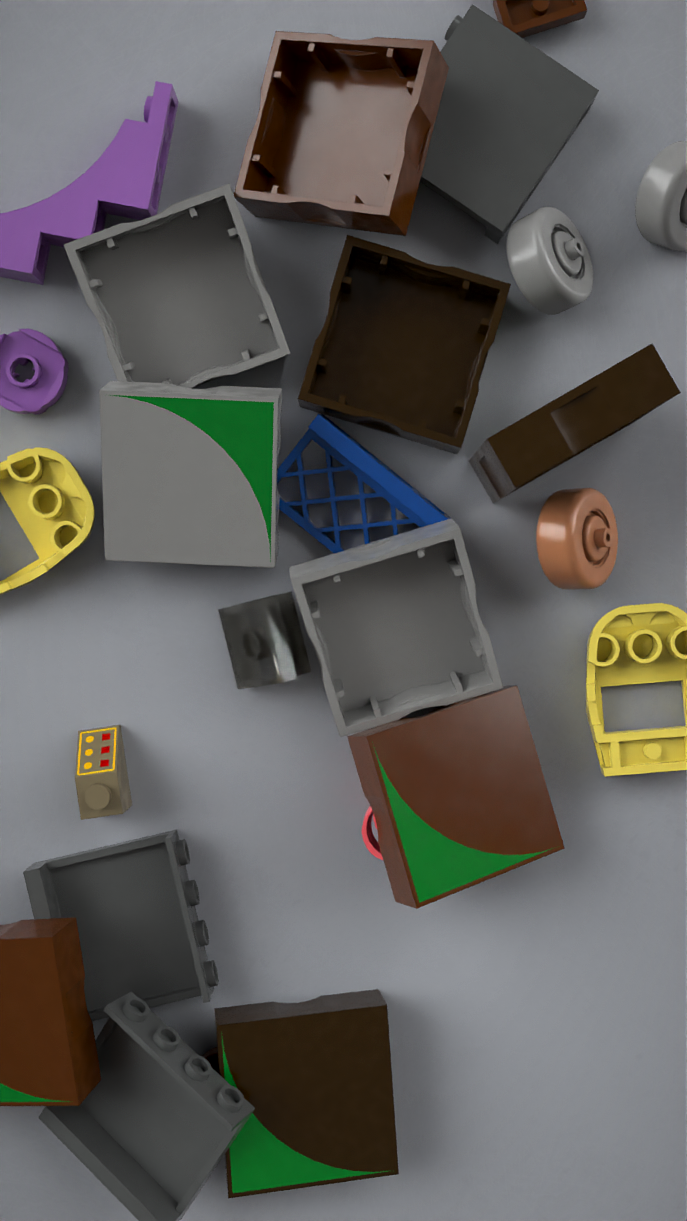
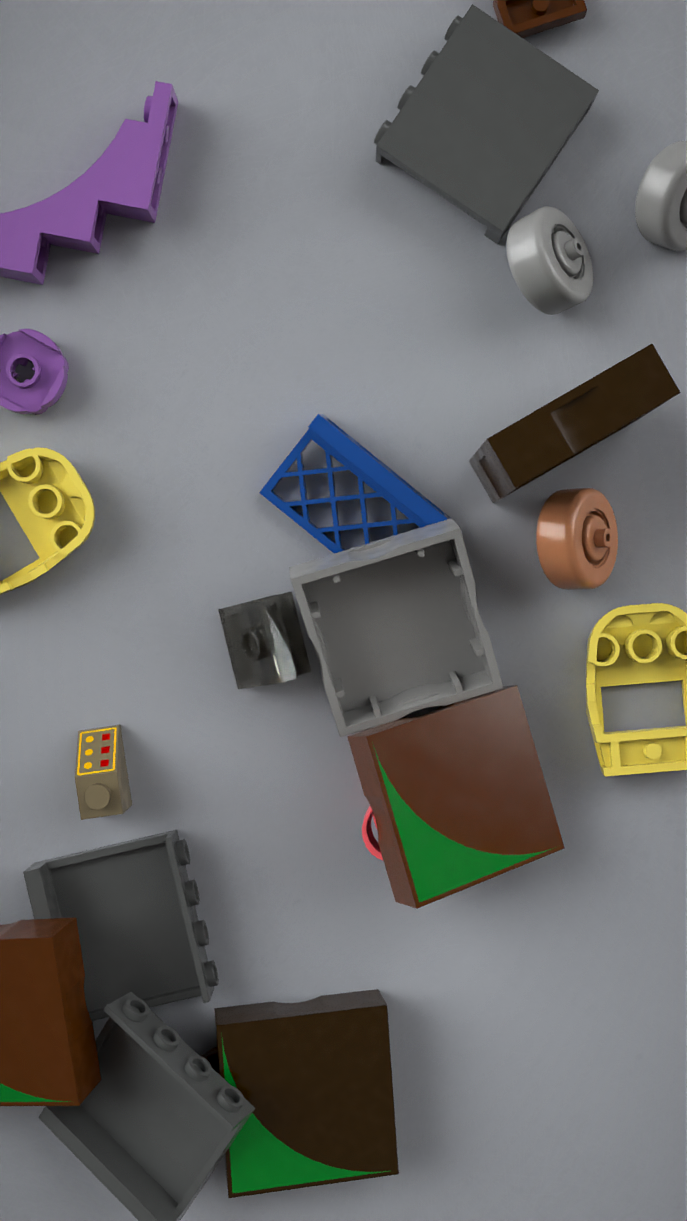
light grey tile [63,183,290,388] -> none
light grey tile [99,381,282,568] -> none
reddish brown tile [234,31,449,236] -> none
dark brown tile [298,235,511,454] -> none

